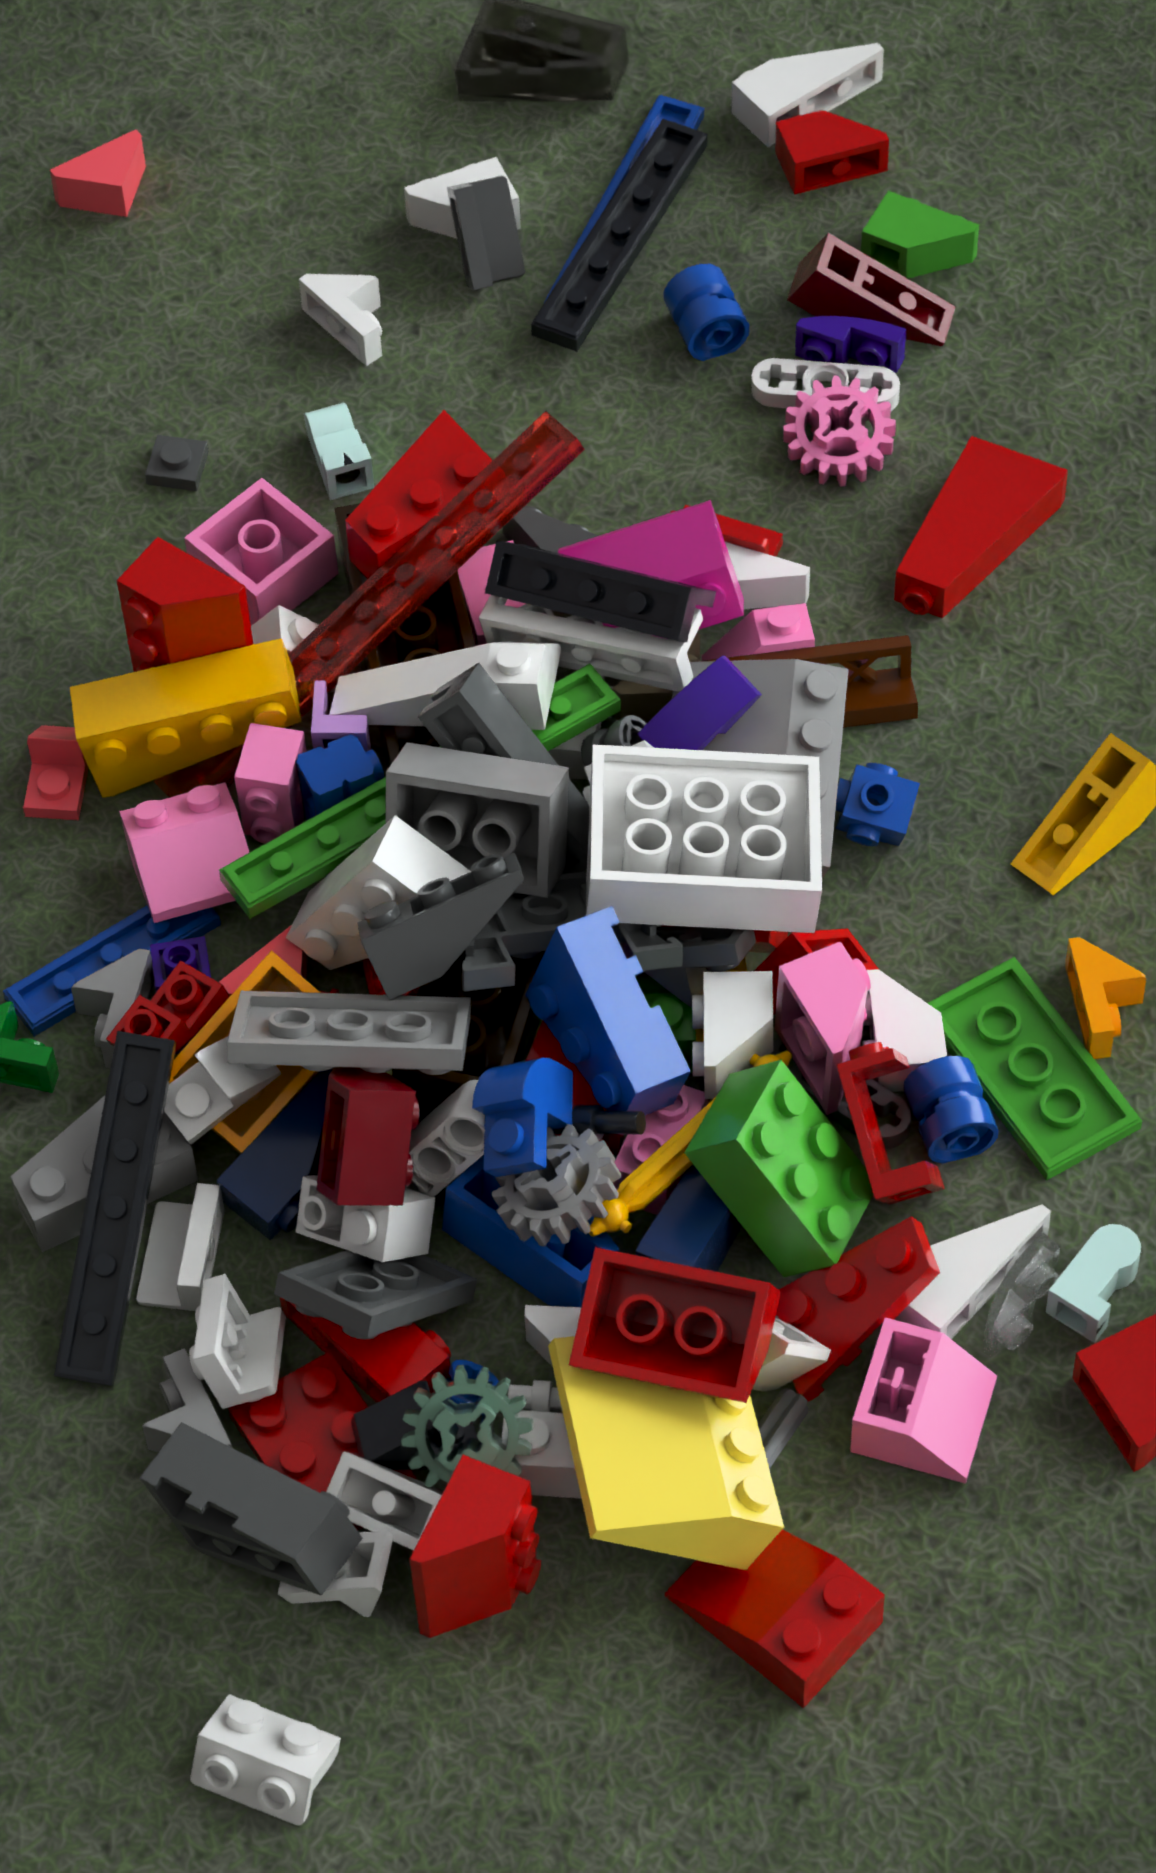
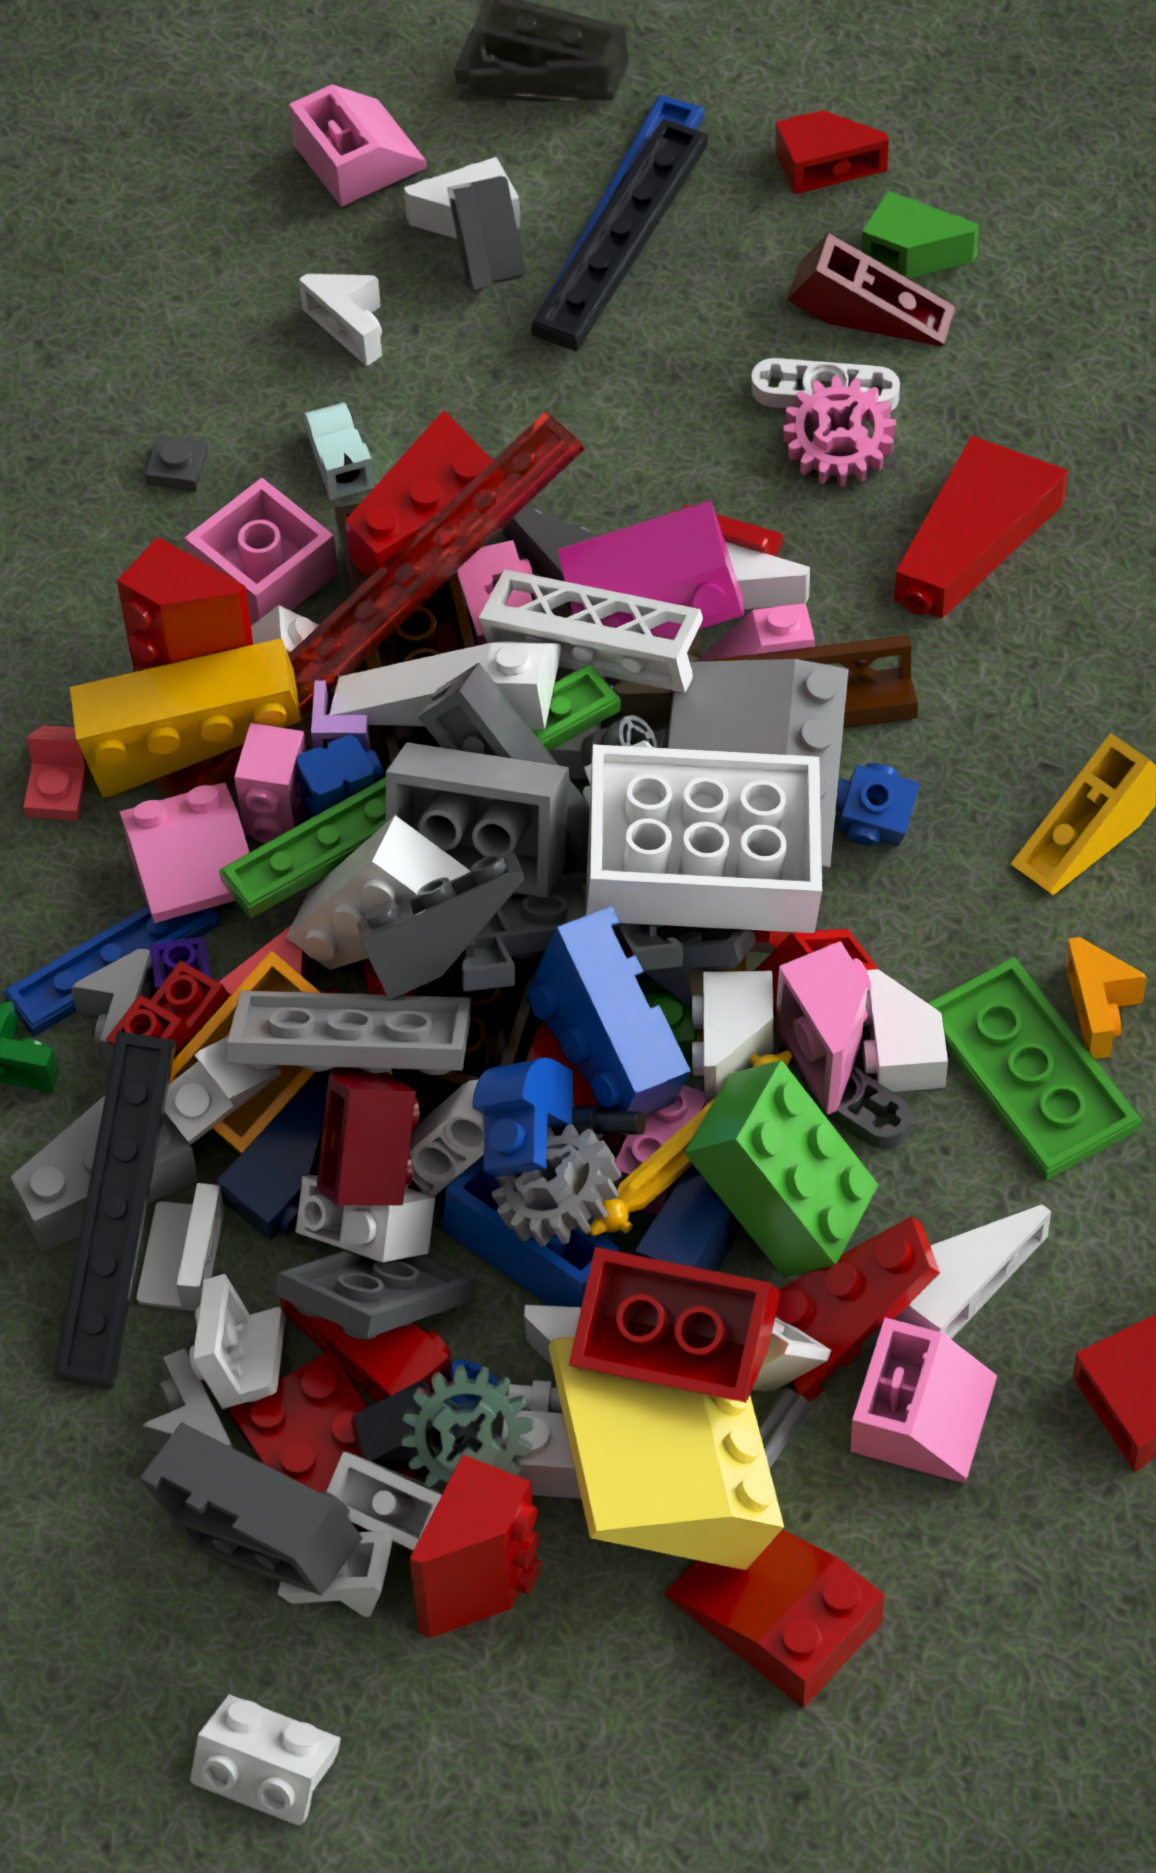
coral slope [50,129,146,217] -> none
black fence [485,540,716,642] -> none
dark purple slope [638,656,762,750] -> none
blue wheel [664,264,749,361] -> none
white slope [732,43,884,147] -> none
dark purple slope [795,316,906,373] -> none
red panel [836,1042,945,1205] -> none
blue wheel [903,1056,999,1164] -> none
clear slope [982,1232,1060,1358] -> none
light aqua leg [1046,1224,1141,1343] -> none
none -> bright pink slope [289,85,427,207]

